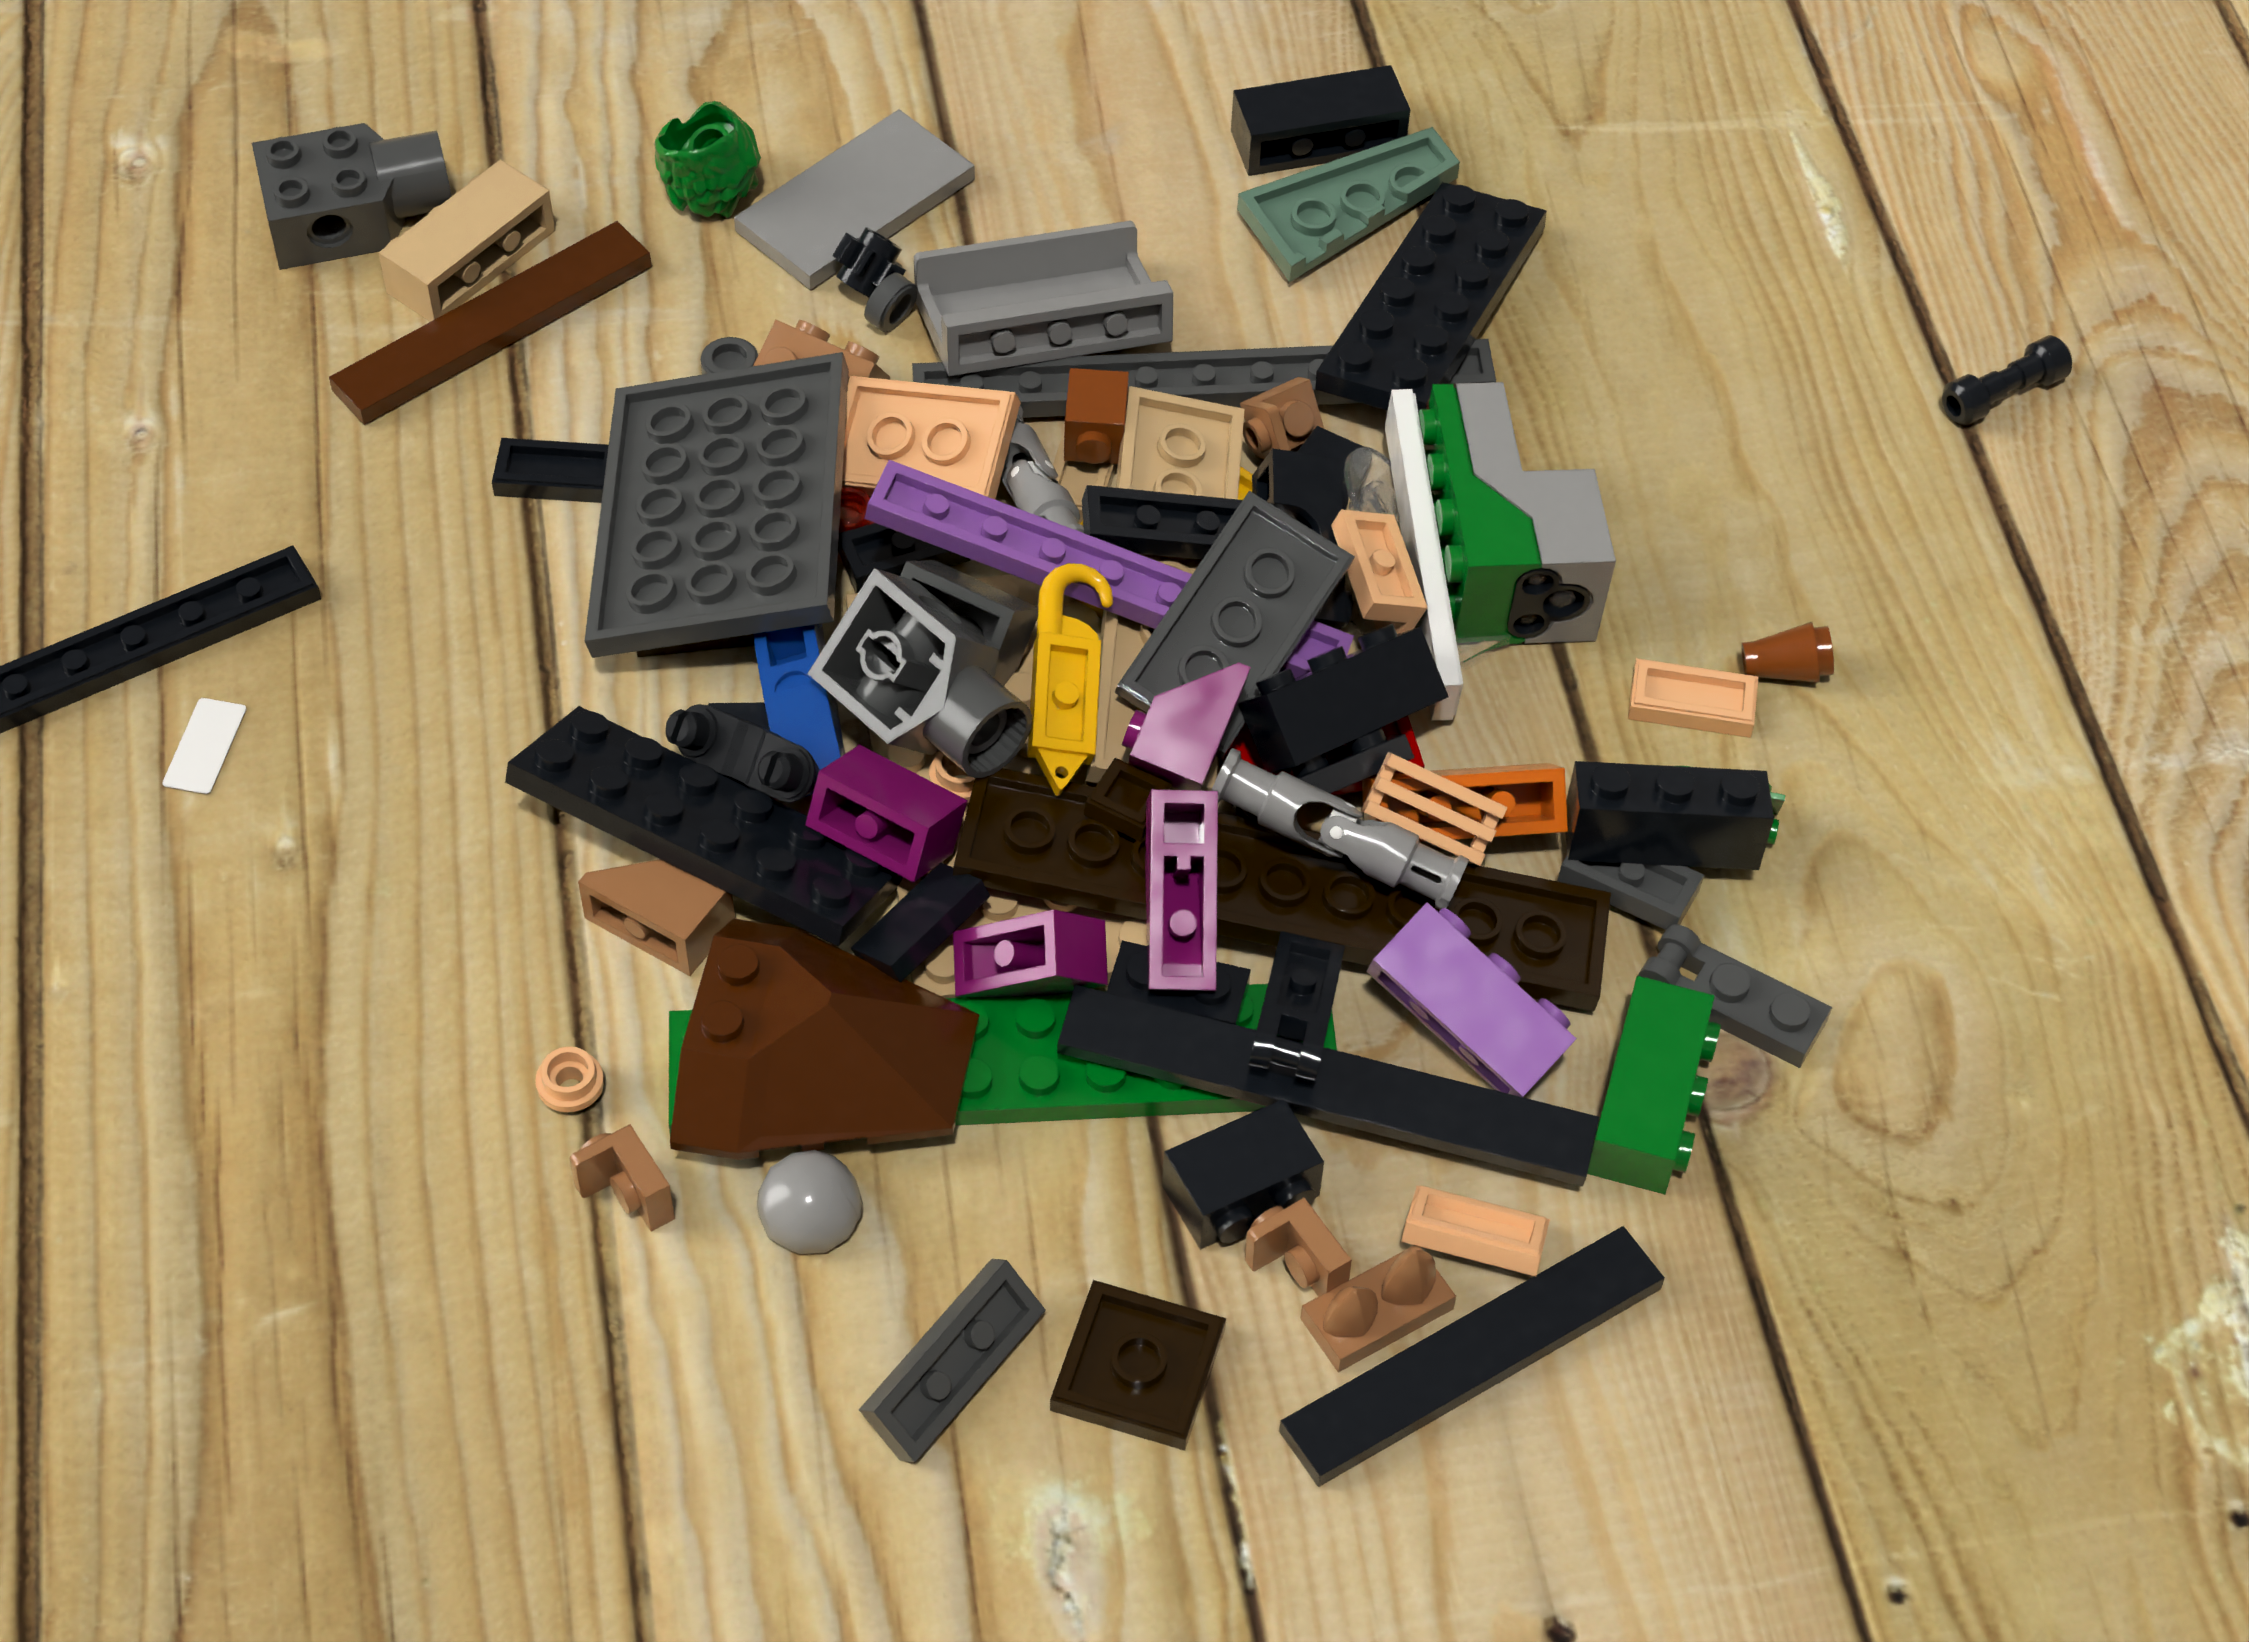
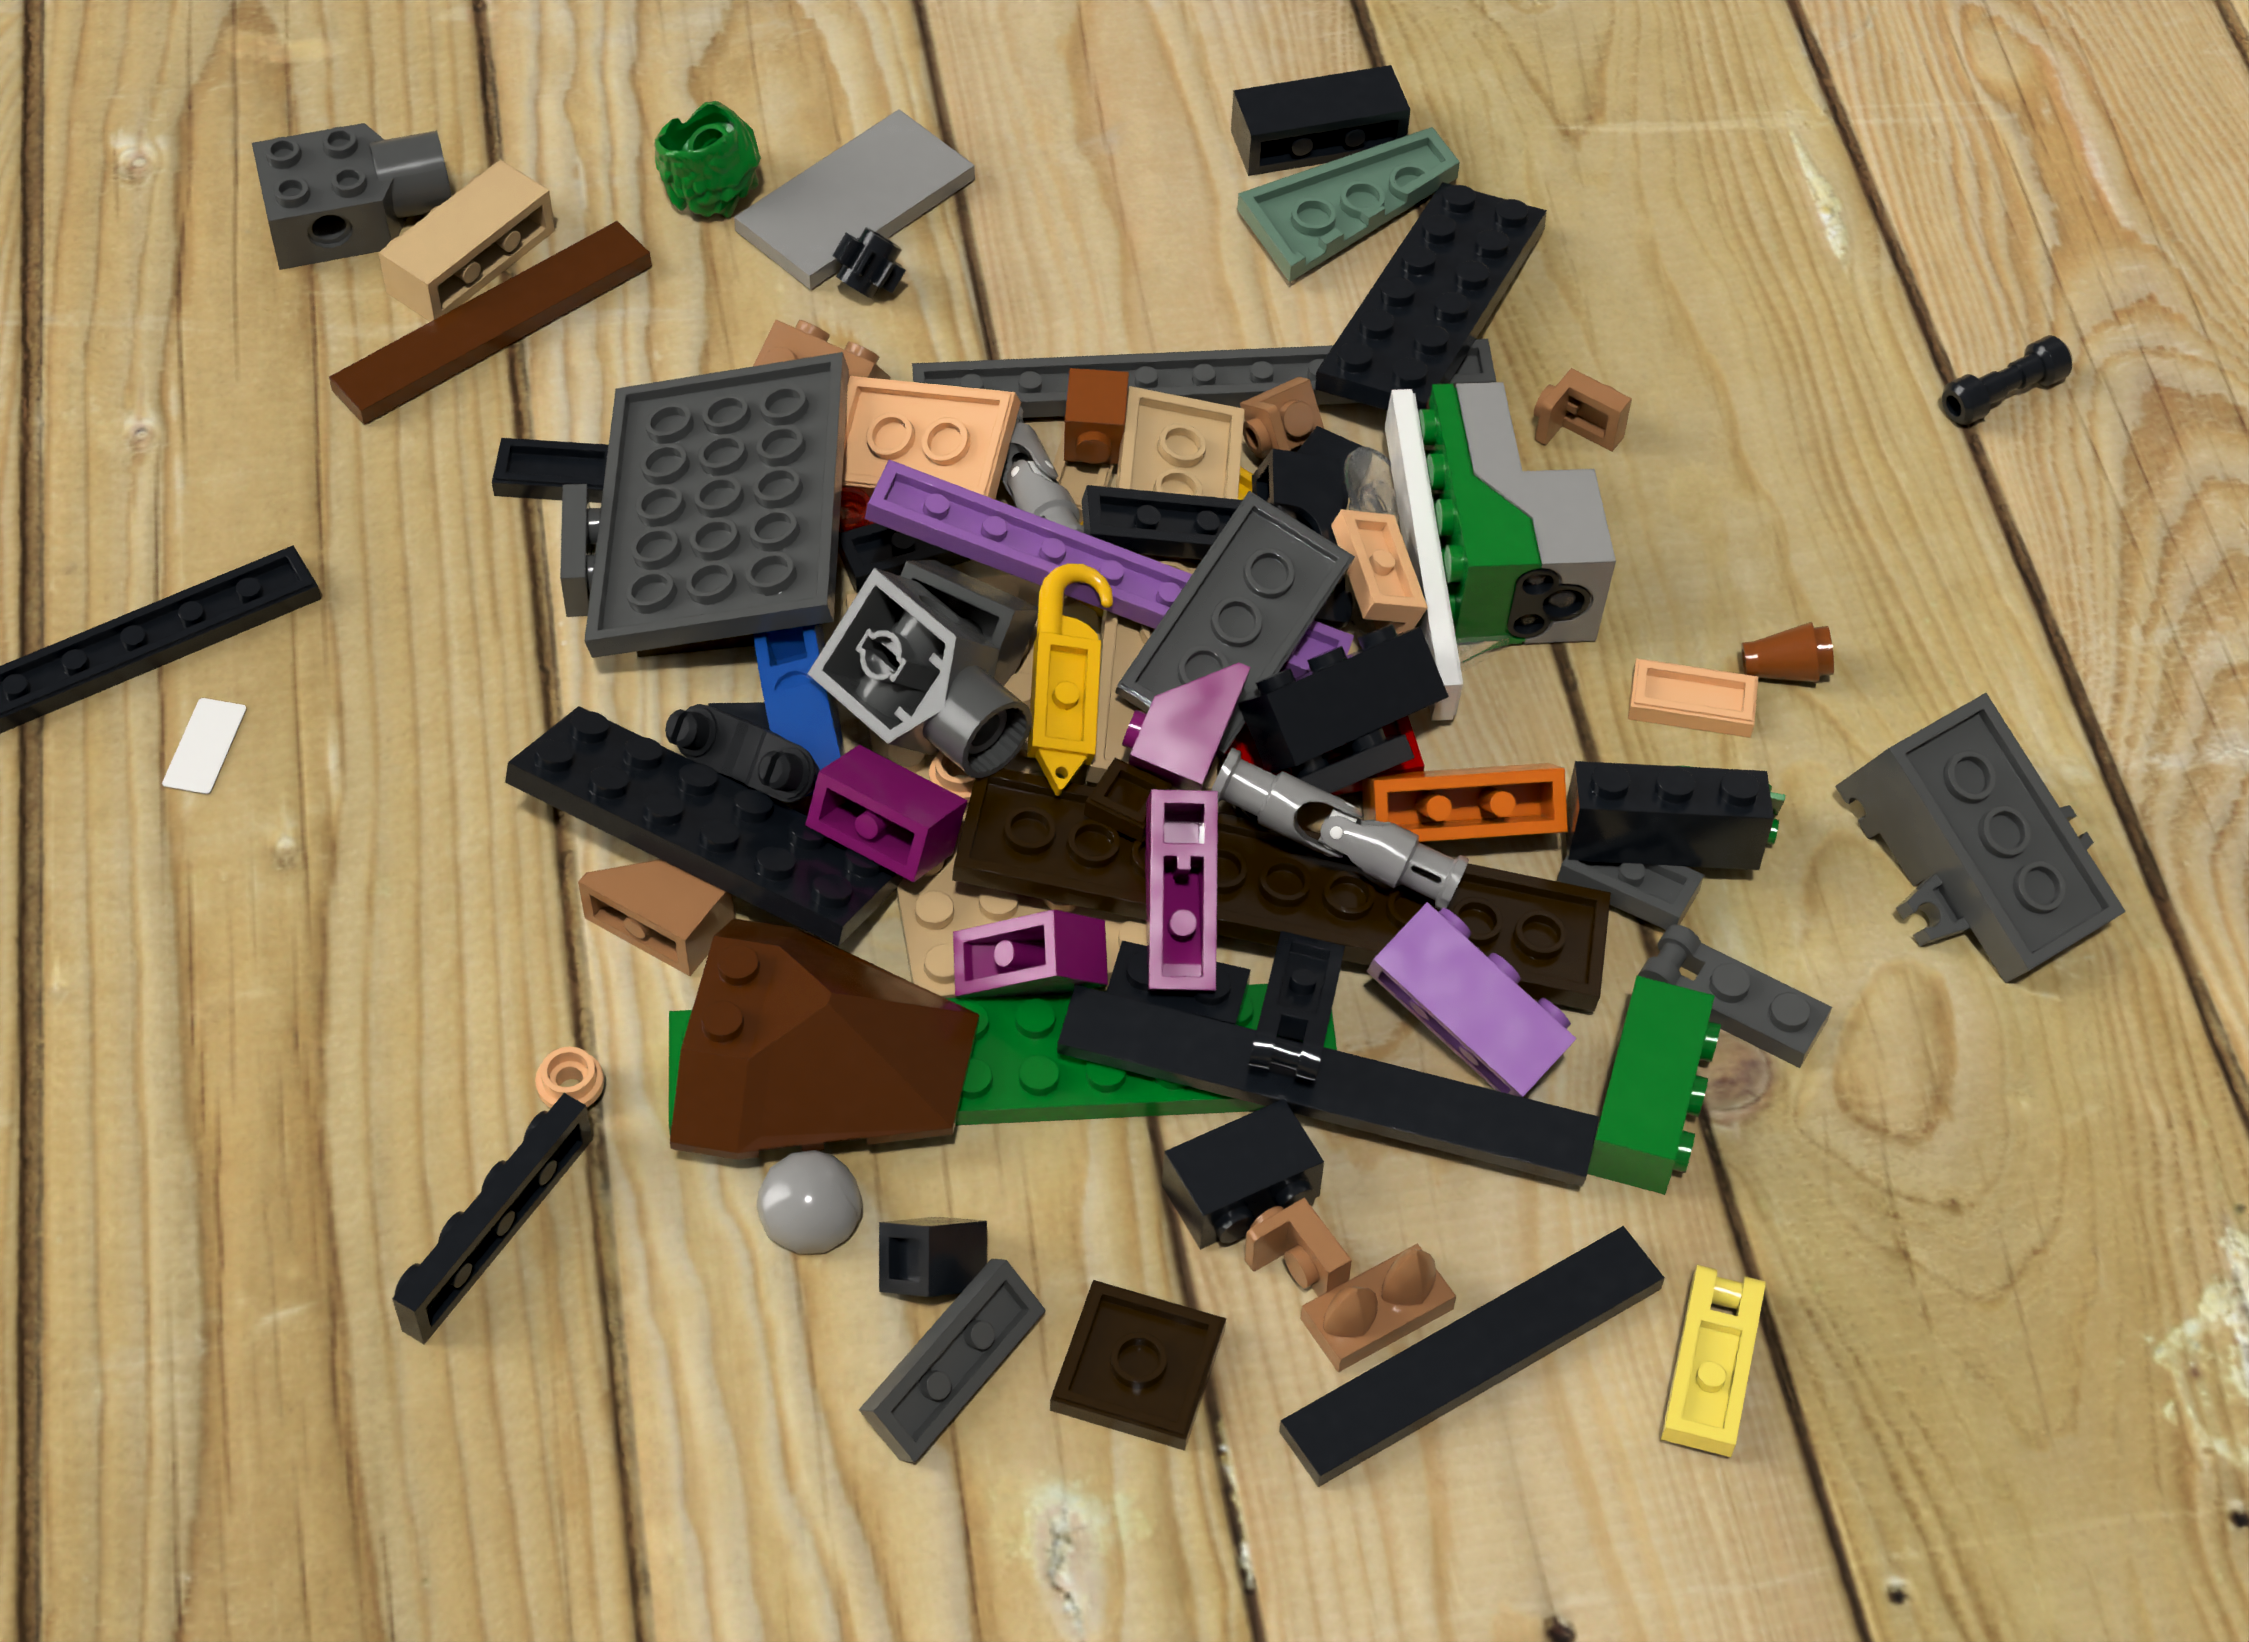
medium nougat bracket [570,1124,675,1232] -> none
dark grey tile [700,337,758,375] -> none
black tile [851,863,990,982] -> none
dark grey tile [864,273,917,332] -> none
light grey panel [914,221,1173,376] -> none
light nougat tile [1361,752,1508,866] -> none
light nougat tile [1401,1185,1550,1277] -> none
none -> black plate [392,1093,593,1344]
none -> dark grey plate [560,484,601,617]
none -> black panel [879,1217,987,1297]
none -> medium nougat bracket [1534,368,1632,452]
none -> light yellow plate [1661,1265,1766,1457]
none -> dark grey piece [1835,693,2126,983]

